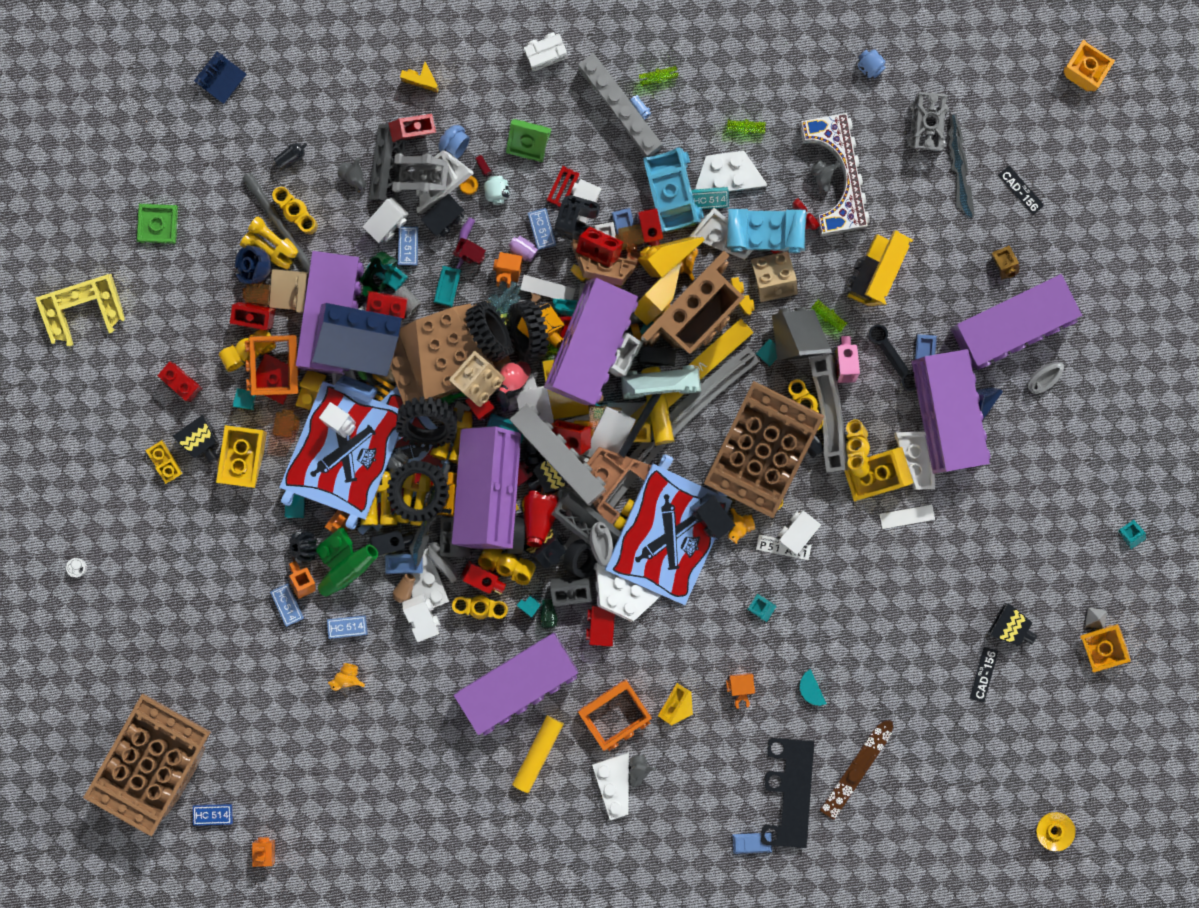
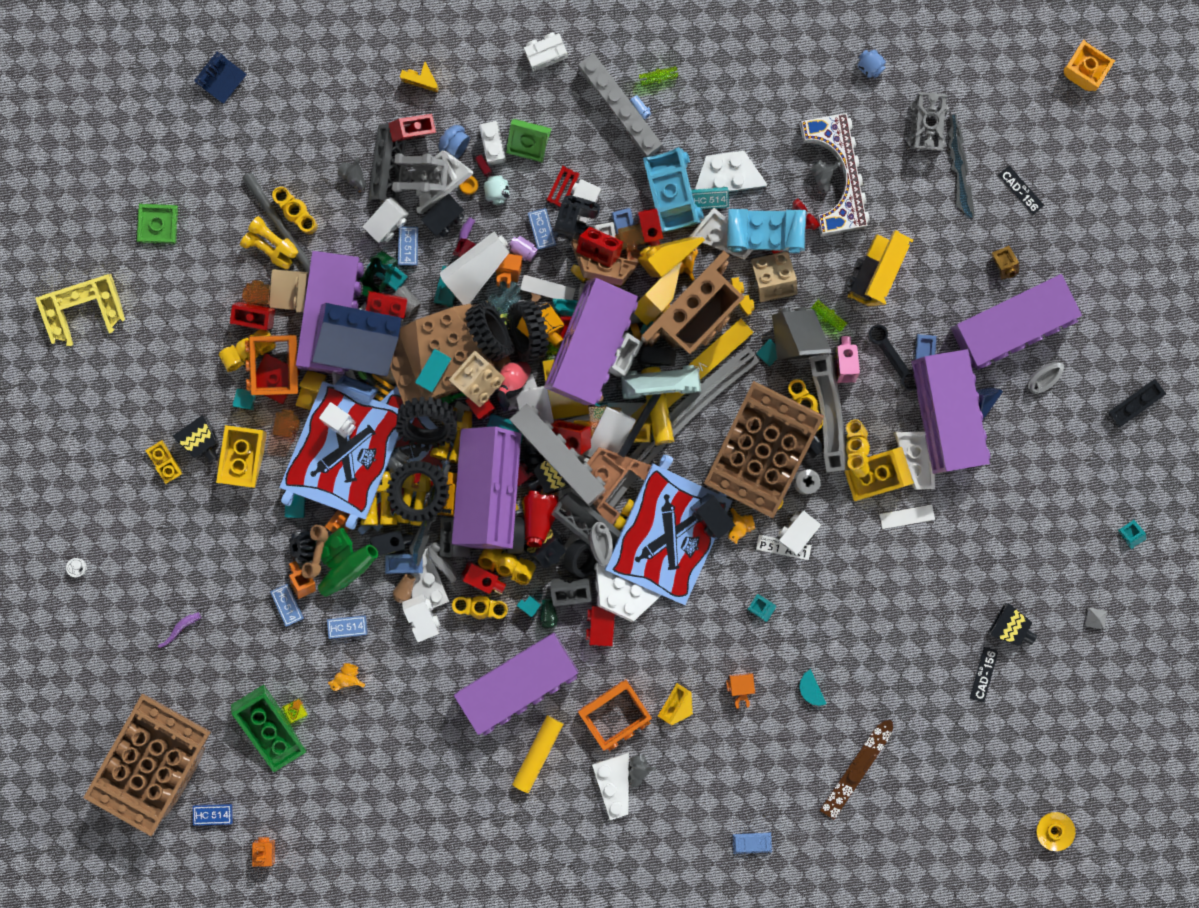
red brick [157,361,203,402] -> none
dark blue cylinder [235,245,271,284] -> none
black piece [274,143,308,171] -> none
clear neon green pin [727,119,766,135] -> none
black piece [761,738,814,849] -> none
light orange slope [1080,624,1131,673] -> none
none -> medium lavender animal [158,612,201,648]
none -> green slope [231,684,306,772]
none -> clear neon green tile [282,698,308,724]
none -> medium nougat bar [302,525,328,579]
none -> teal tile [415,348,452,393]
none -> white slope [439,232,509,305]
none -> white brick [479,121,506,166]
none -> light grey piece [793,470,821,495]
none -> black plate [1107,379,1166,428]

